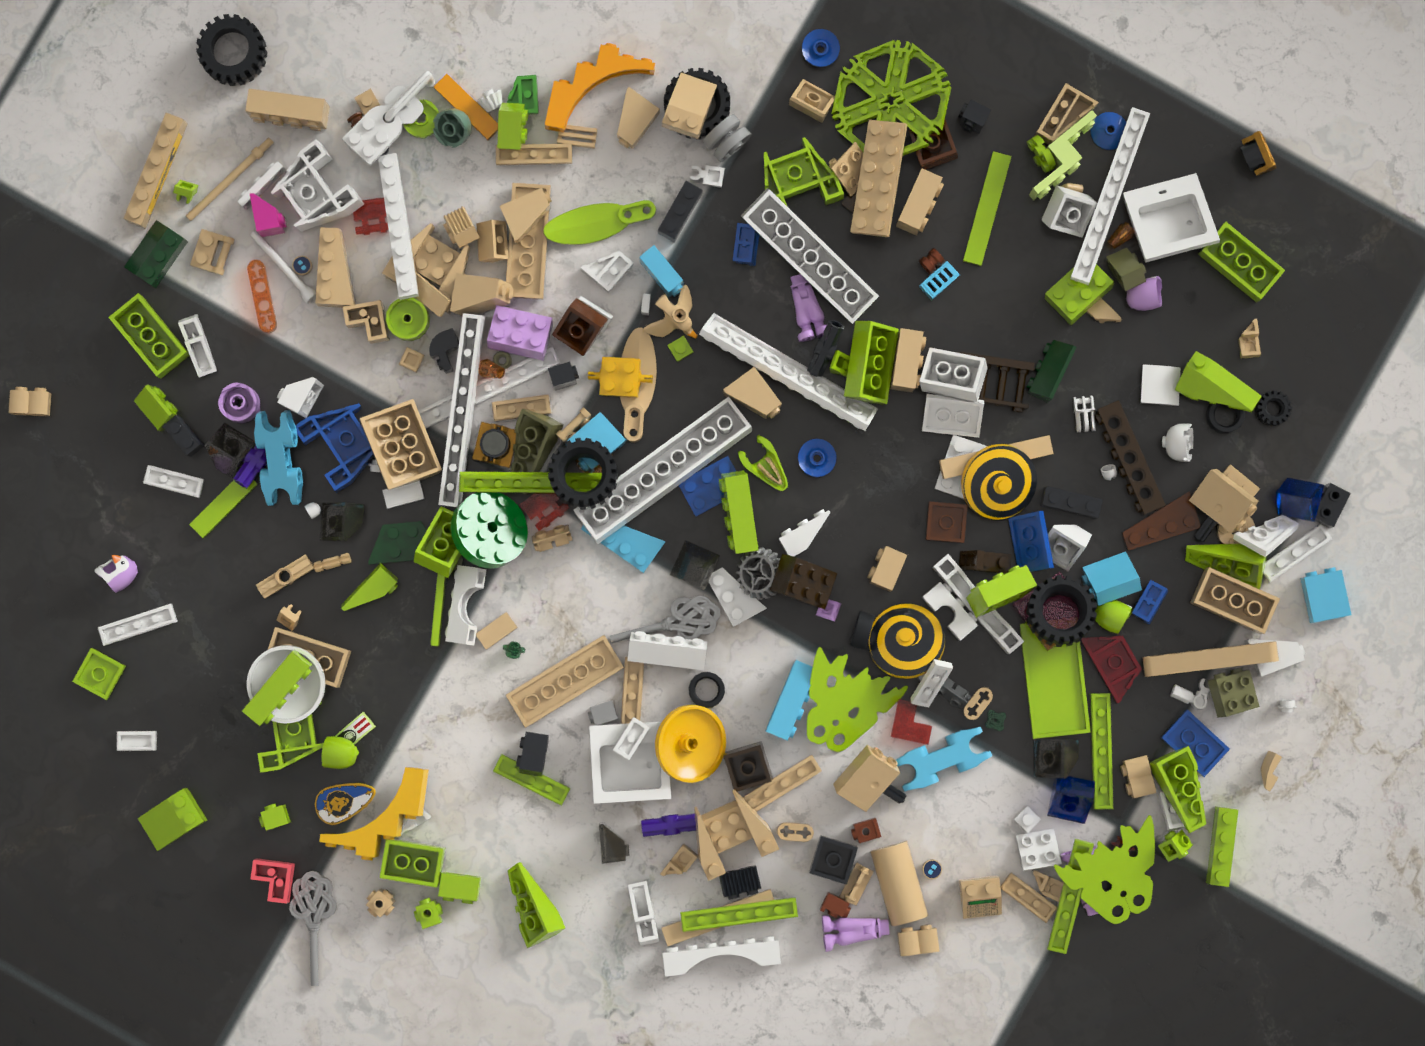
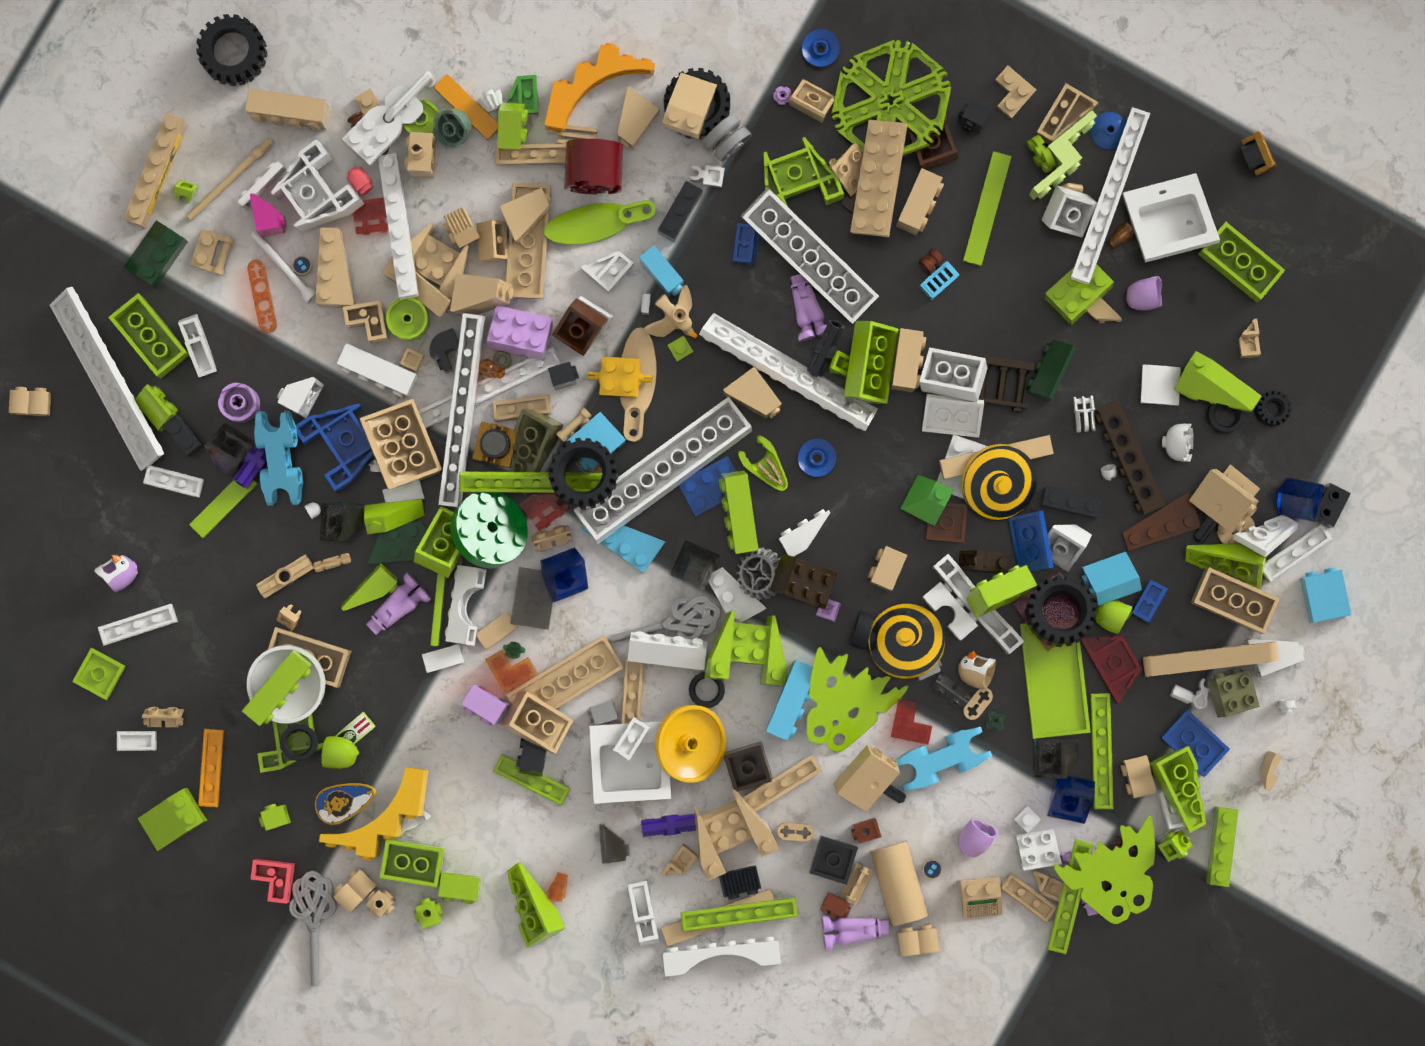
white plate [910,659,953,708] -> none
olive brick [1106,248,1146,291] -> none
none -> white plate [50,287,164,471]
none -> tan hinge [142,707,184,728]
none -> light orange tile [198,729,224,807]
none -> black tyre [280,724,318,761]
none -> tan brick [333,869,378,914]
none -> white brick [337,343,418,398]
none -> coral brick [346,167,374,196]
none -> lime slope [364,499,425,534]
none -> lavender piece [366,572,431,635]
none -> tan brick [404,132,437,178]
none -> white tile [422,644,465,673]
none -> lavender brick [461,684,511,726]
none -> clear orange brick [485,650,539,693]
none -> tan slope [500,691,574,754]
none -> clear smoke tile [510,567,557,630]
none -> clear blue slope [540,547,588,602]
none -> clear orange cone [547,872,568,902]
none -> dark red brick [564,139,623,195]
none -> lime wedge [705,610,787,687]
none -> lavender plate [773,86,792,105]
none -> bright green slope [900,475,954,526]
none -> tan piece [958,651,996,689]
none -> lavender piece [958,818,998,857]
none -> tan plate [995,65,1036,119]

